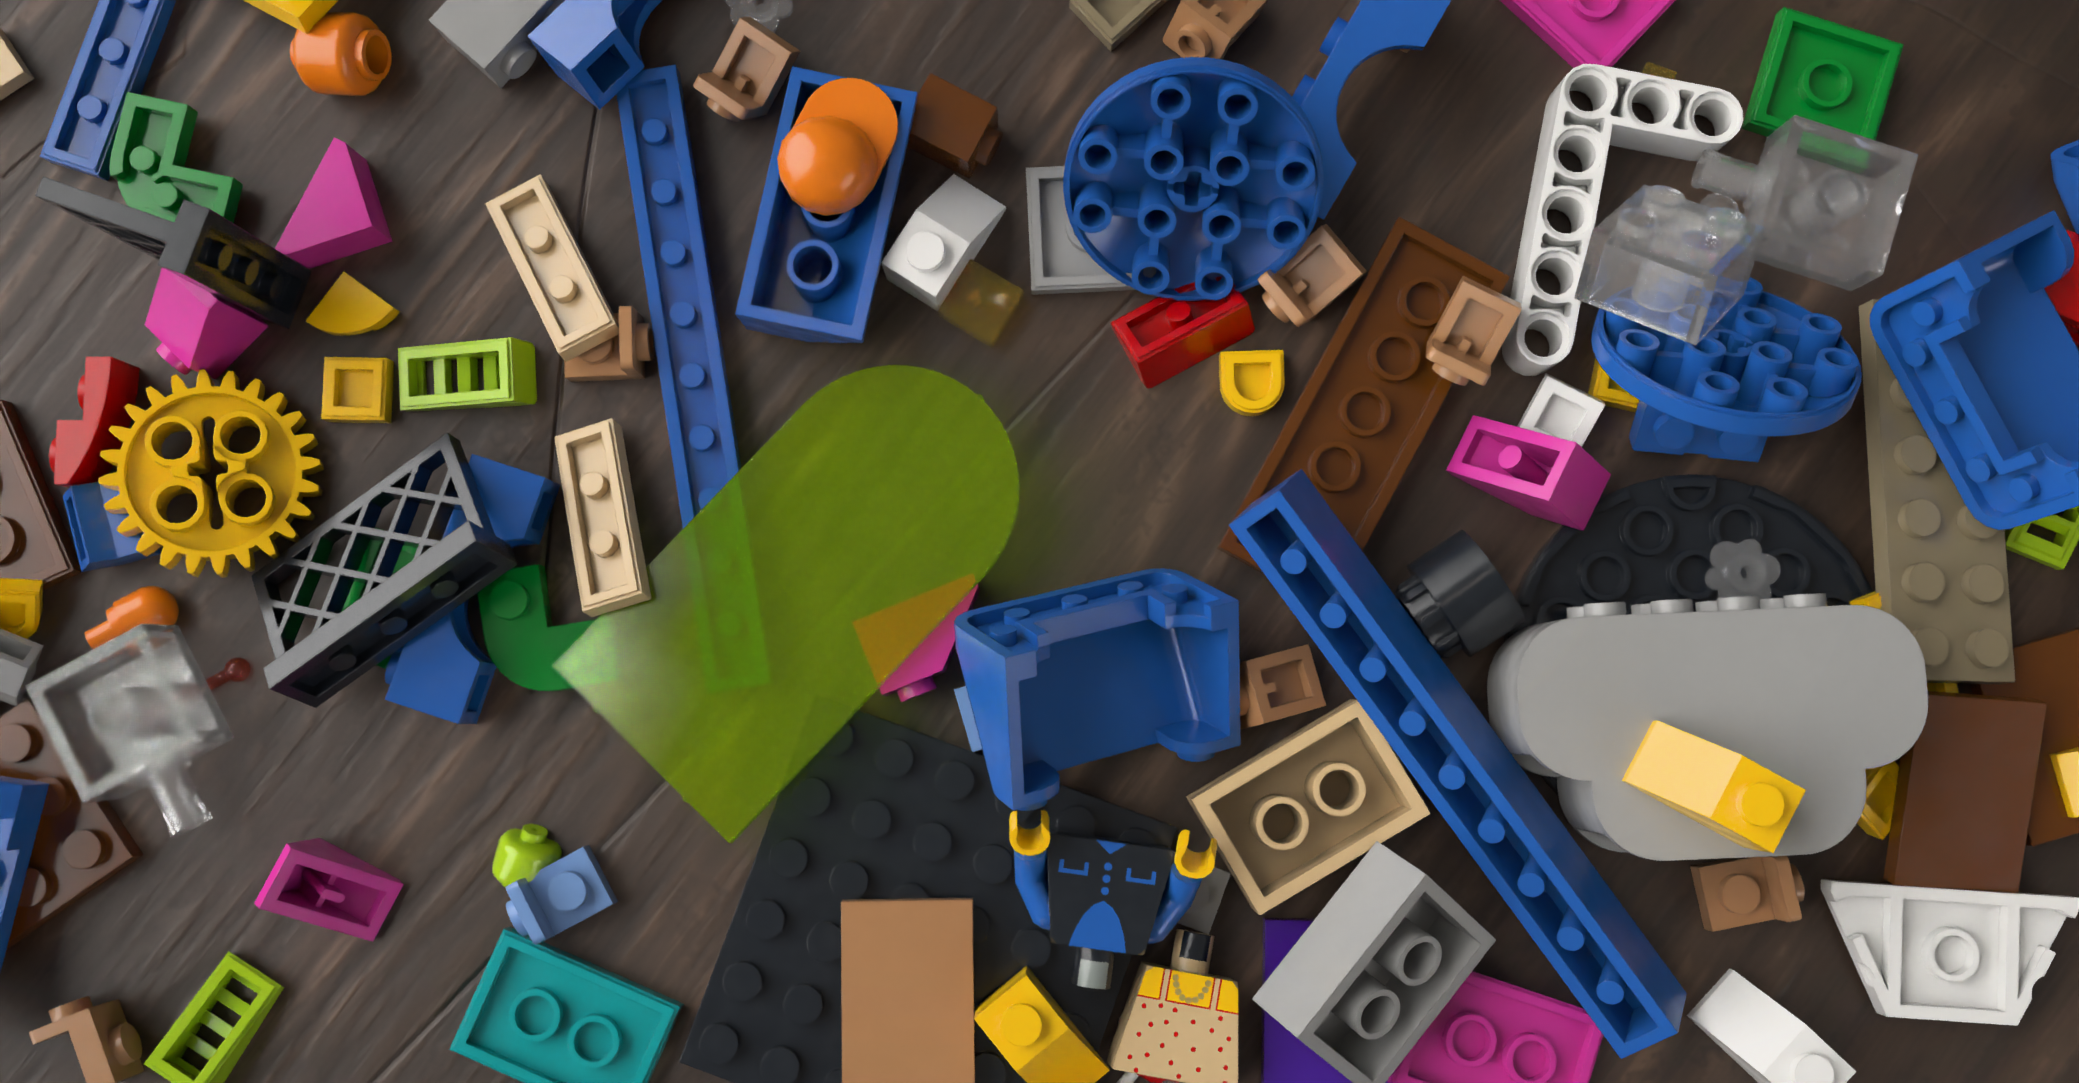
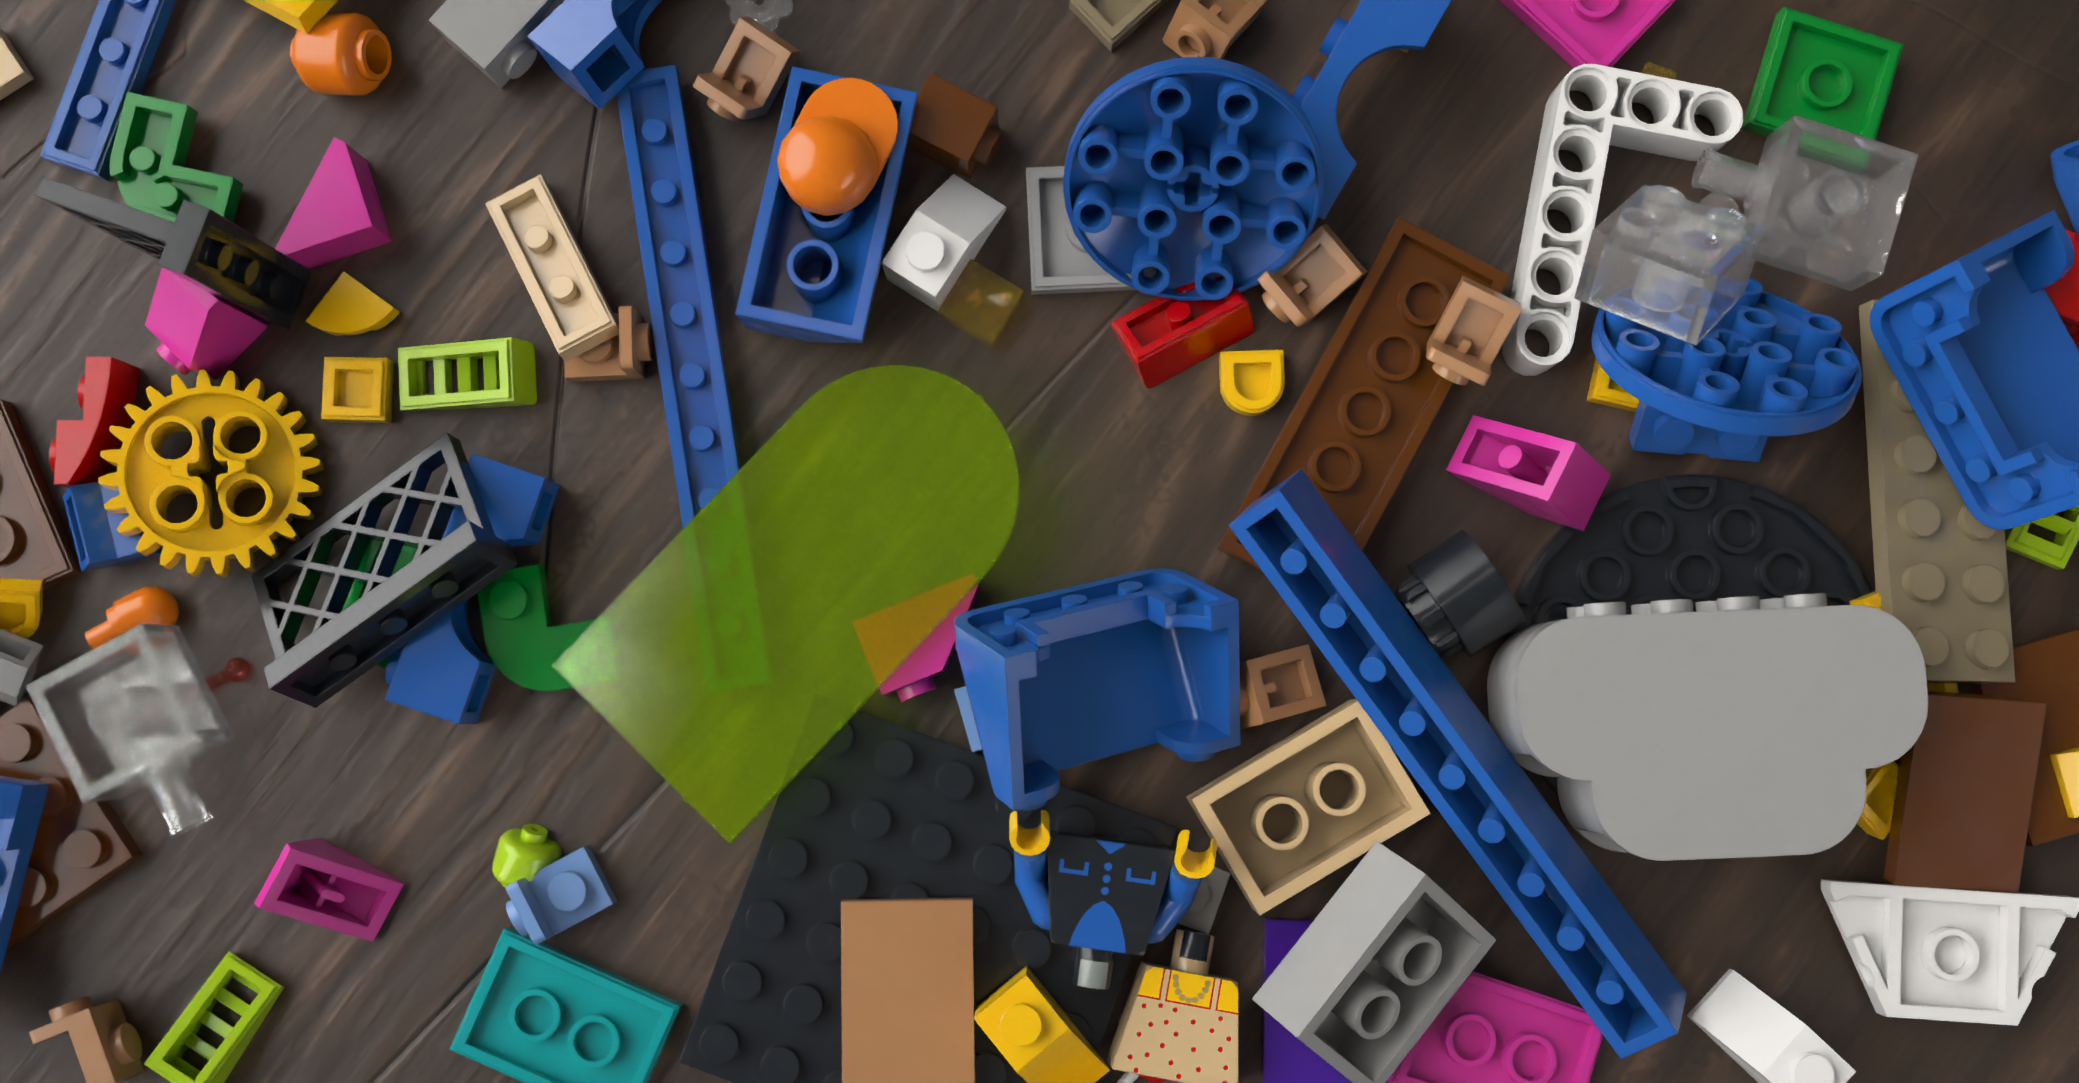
tan tile [554,418,651,617] -> none
white tile [1517,373,1605,447] -> none
yellow slope [1622,720,1806,853] -> none
medium nougat bracket [1690,856,1805,932] -> none
clear plant [1705,539,1780,600] -> none

